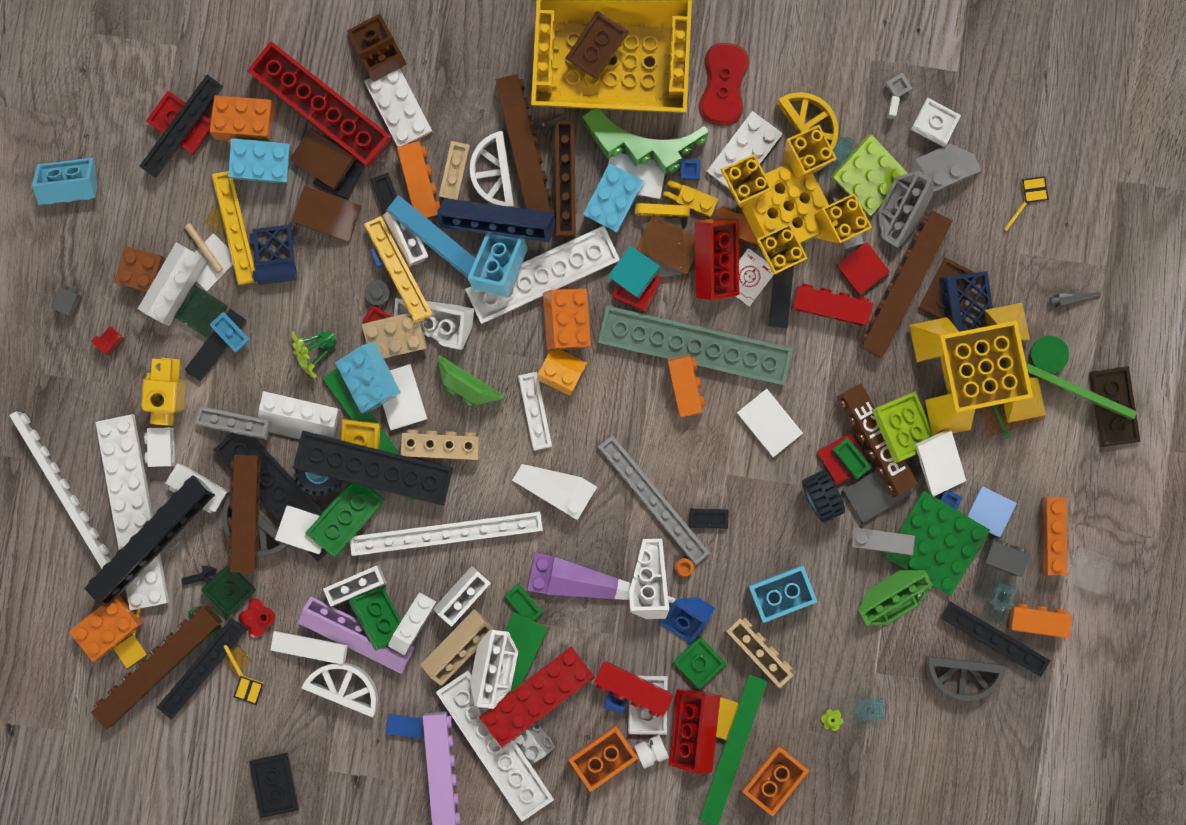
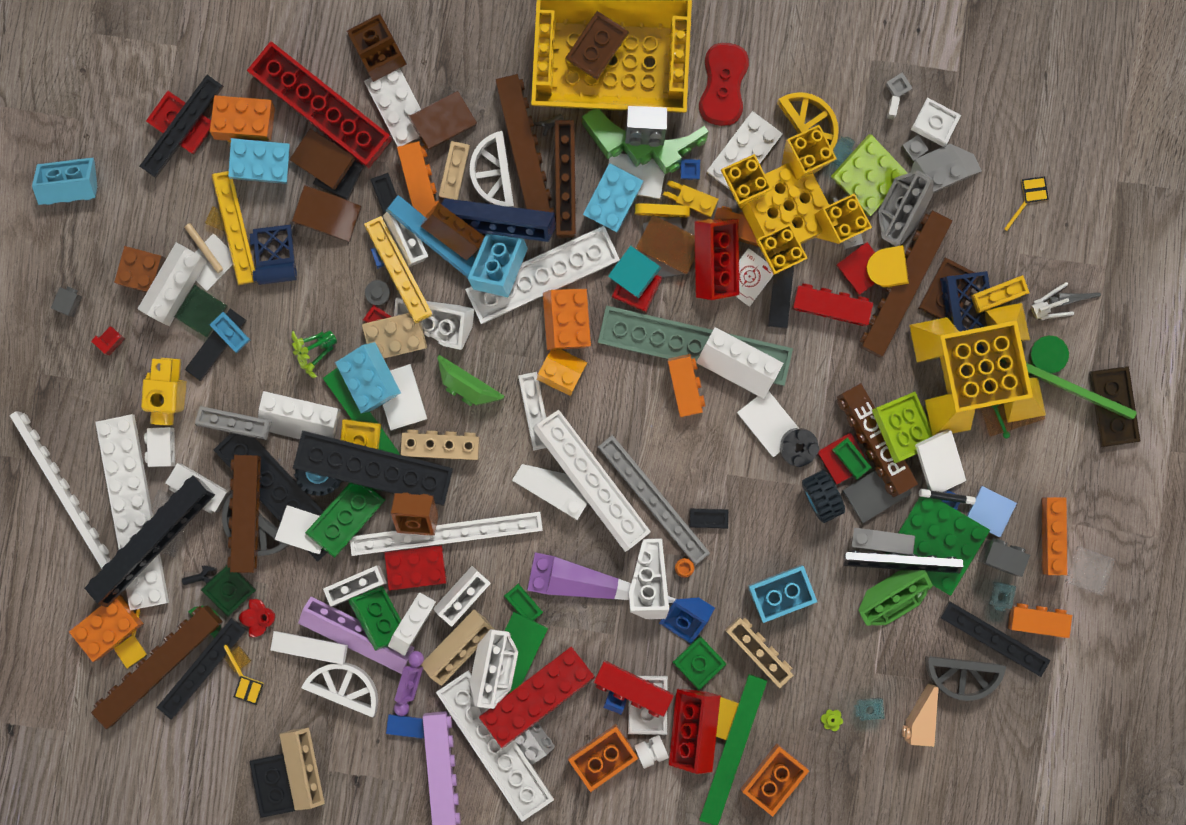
none -> tan brick [279,727,325,810]
none -> red plate [384,545,447,590]
none -> dark orange brick [391,493,438,536]
none -> medium lavender plate [394,651,424,716]
none -> reddish brown tile [408,91,477,150]
none -> reddish brown brick [421,202,485,260]
none -> white plate [532,410,651,552]
none -> brick [625,106,667,147]
none -> white slope [696,327,784,399]
none -> black plate [780,428,819,467]
none -> plate [843,550,963,574]
none -> yellow tile [867,245,909,287]
none -> light grey plate [901,135,929,162]
none -> light nougat slope [902,684,938,747]
none -> black bar [919,489,976,505]
none -> yellow tile [970,275,1030,313]
none -> white plant [1031,282,1074,321]

